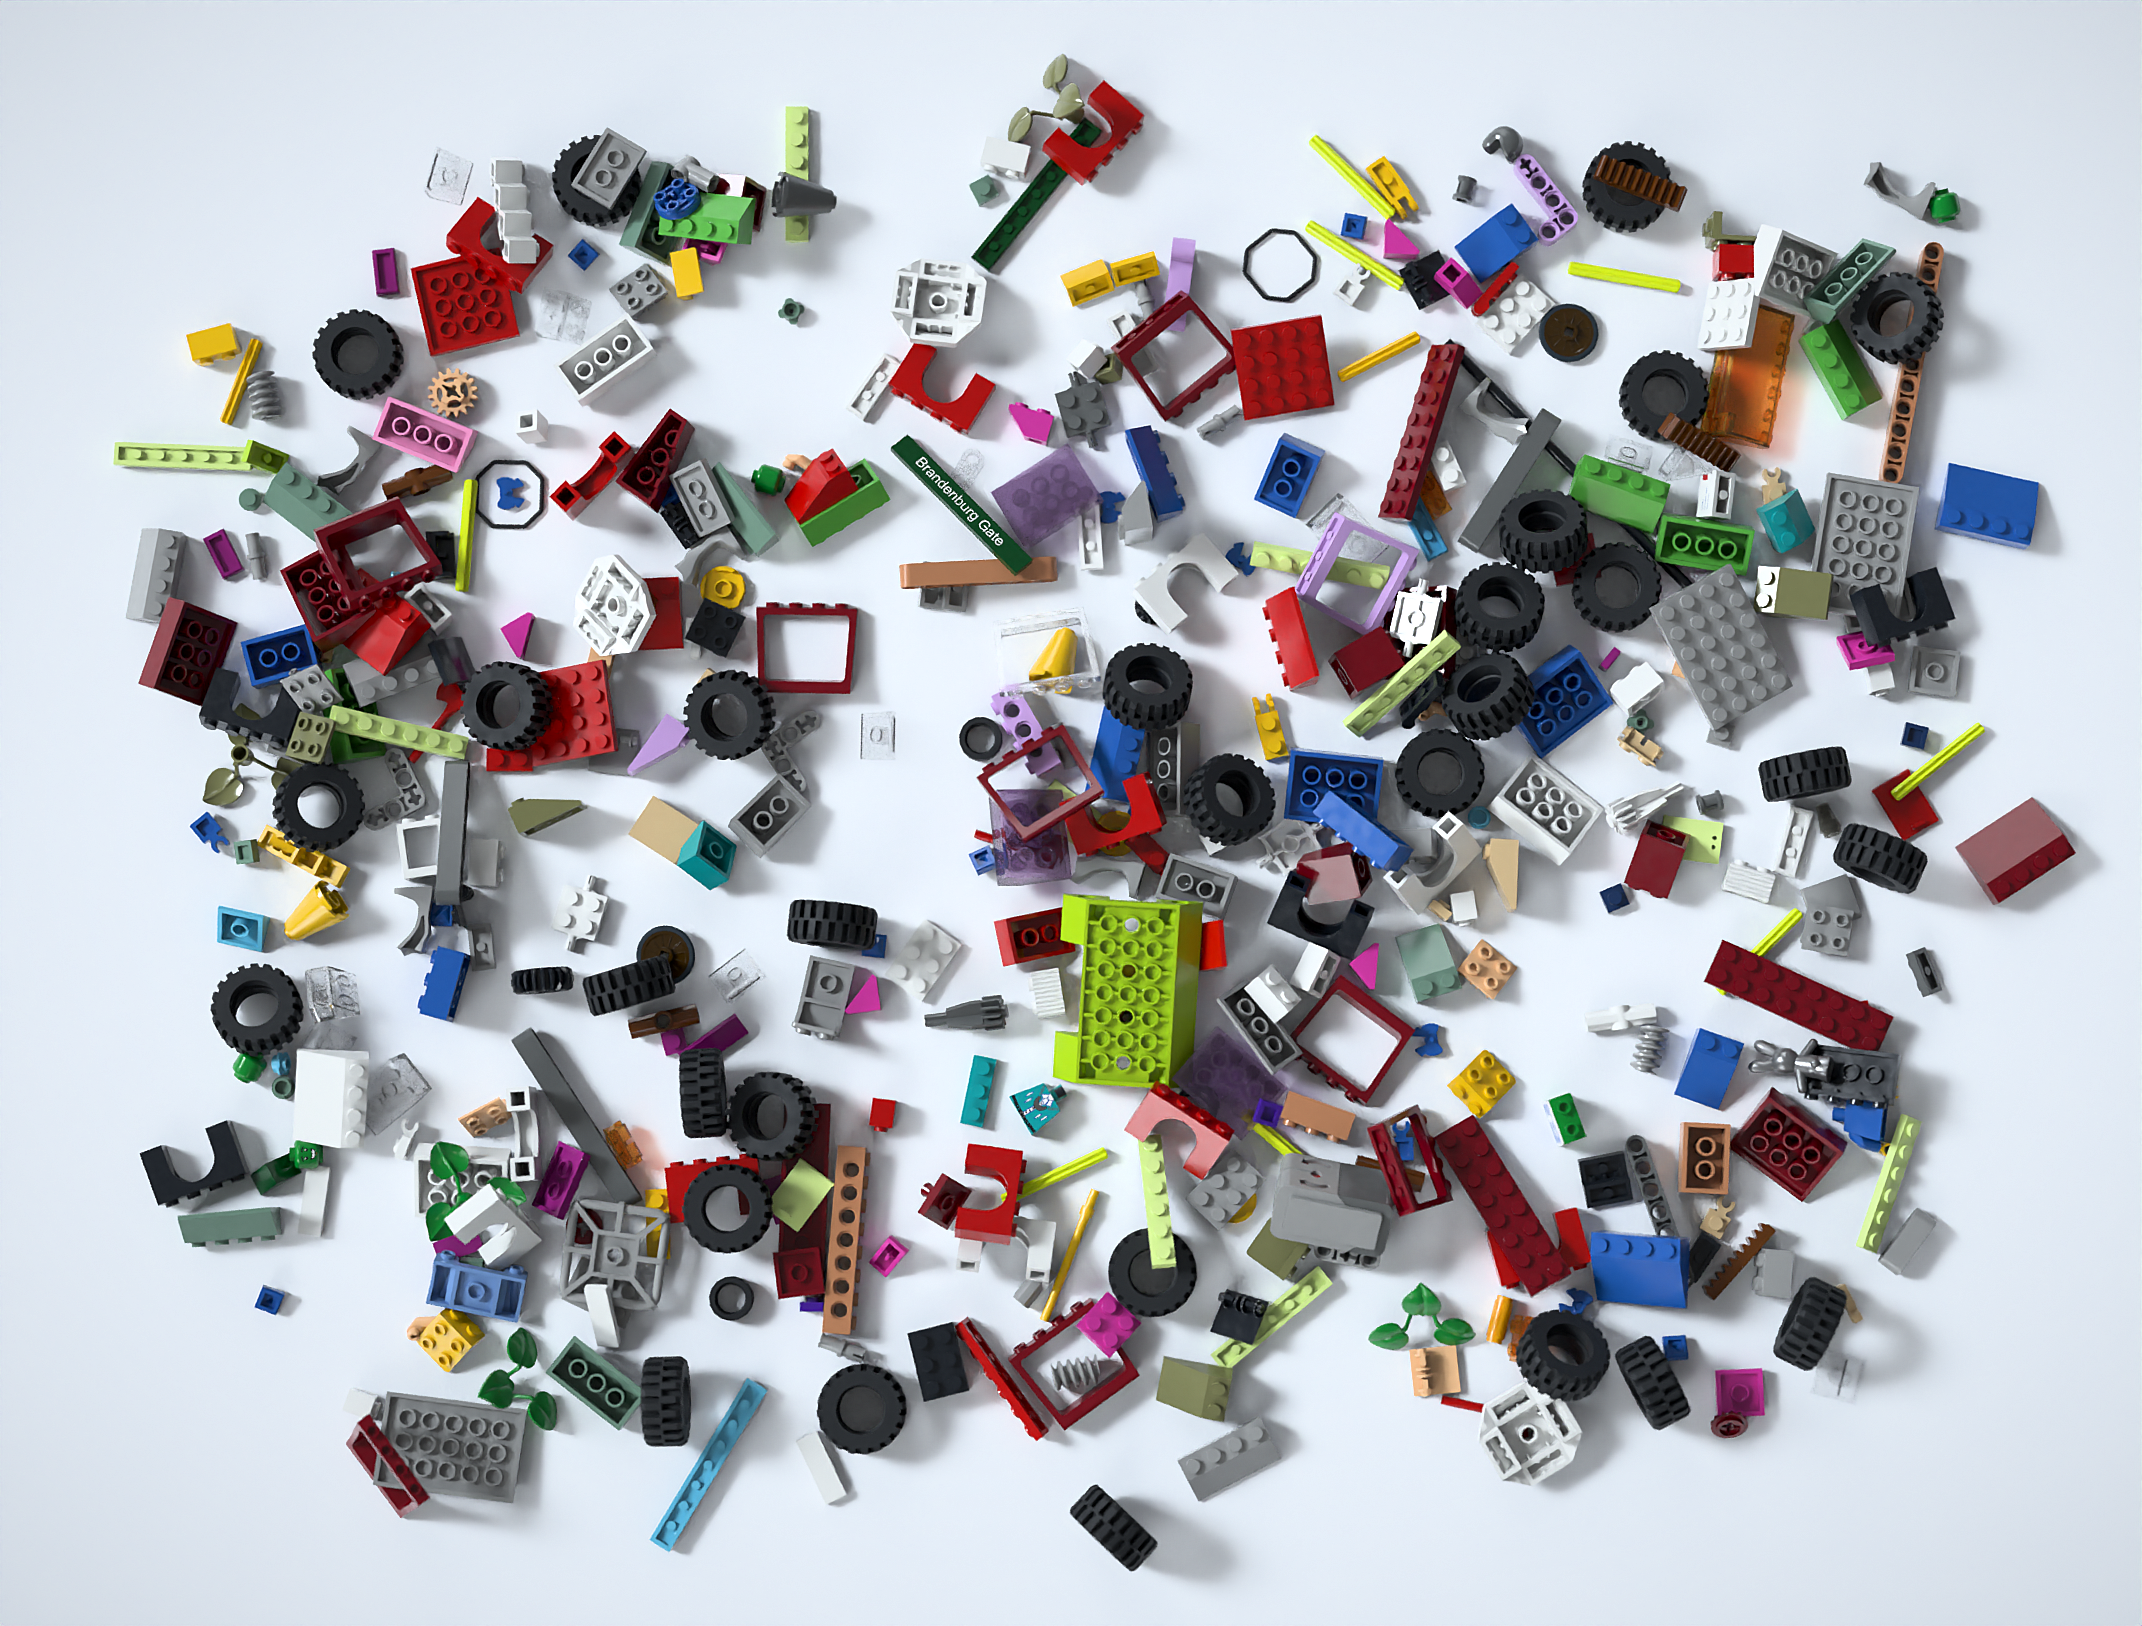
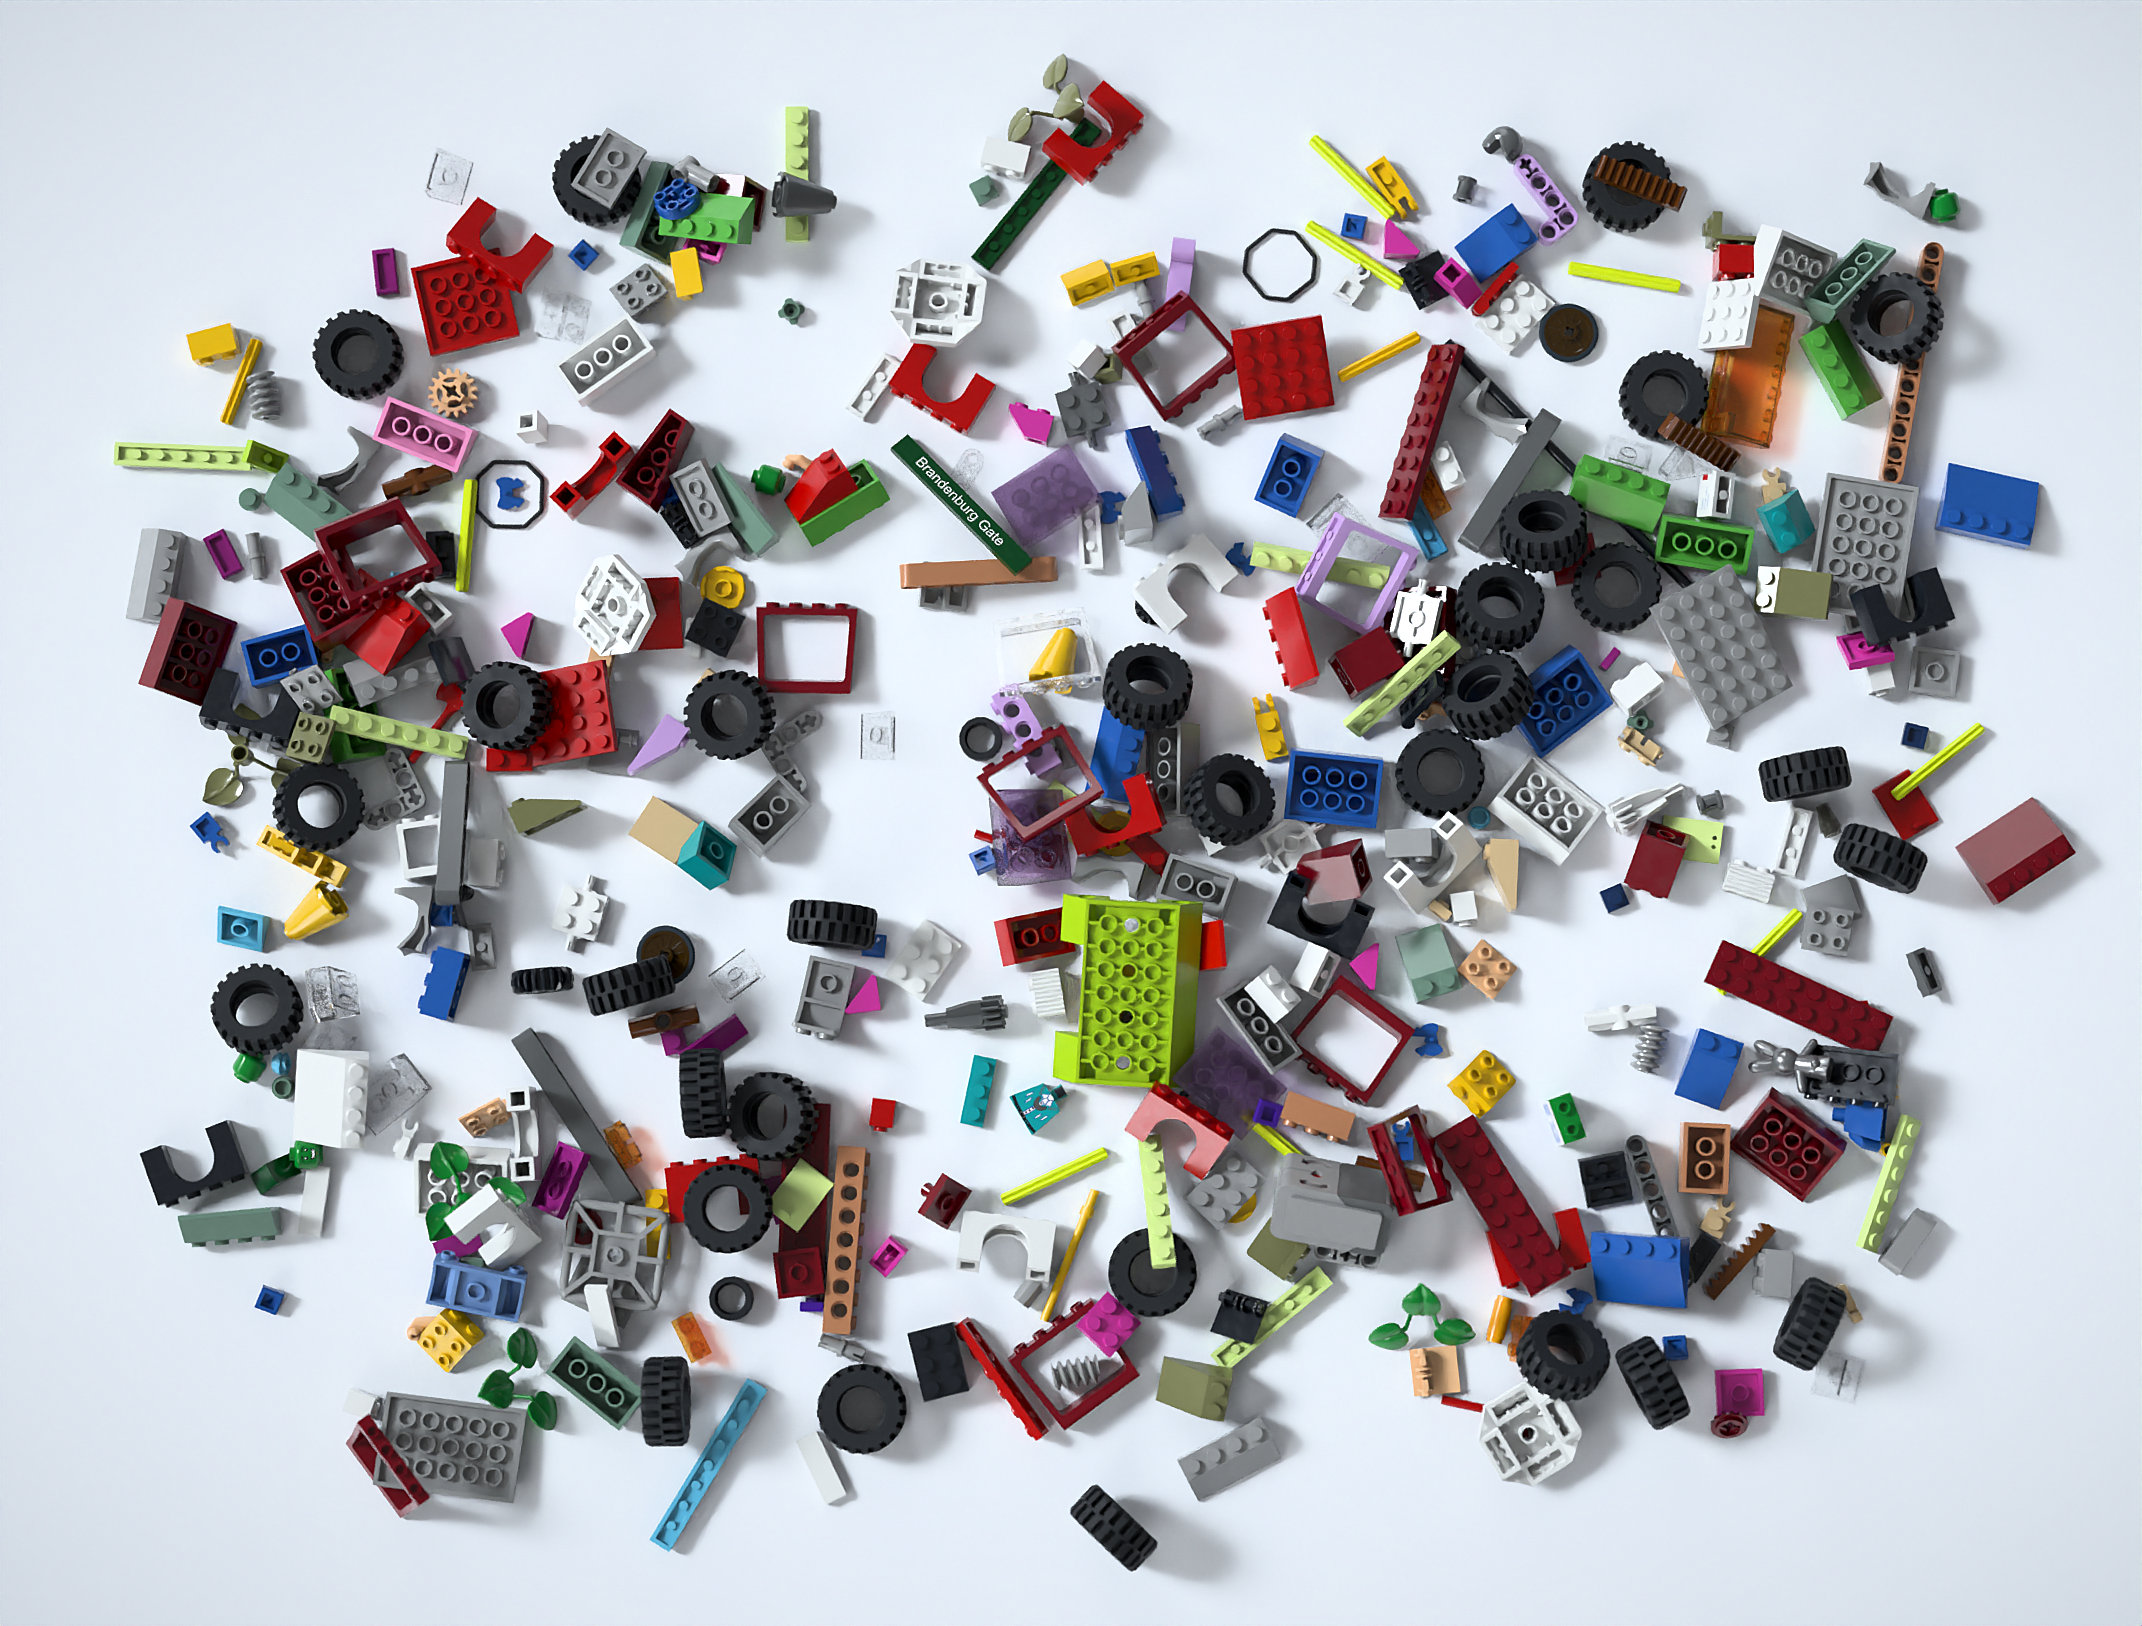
sand green plate [233,839,260,865] -> none
white brick [490,157,540,263] -> none
red arch [954,1143,1027,1245] -> none
brick [1313,790,1414,872] -> none
none -> clear orange hinge [671,1311,712,1364]

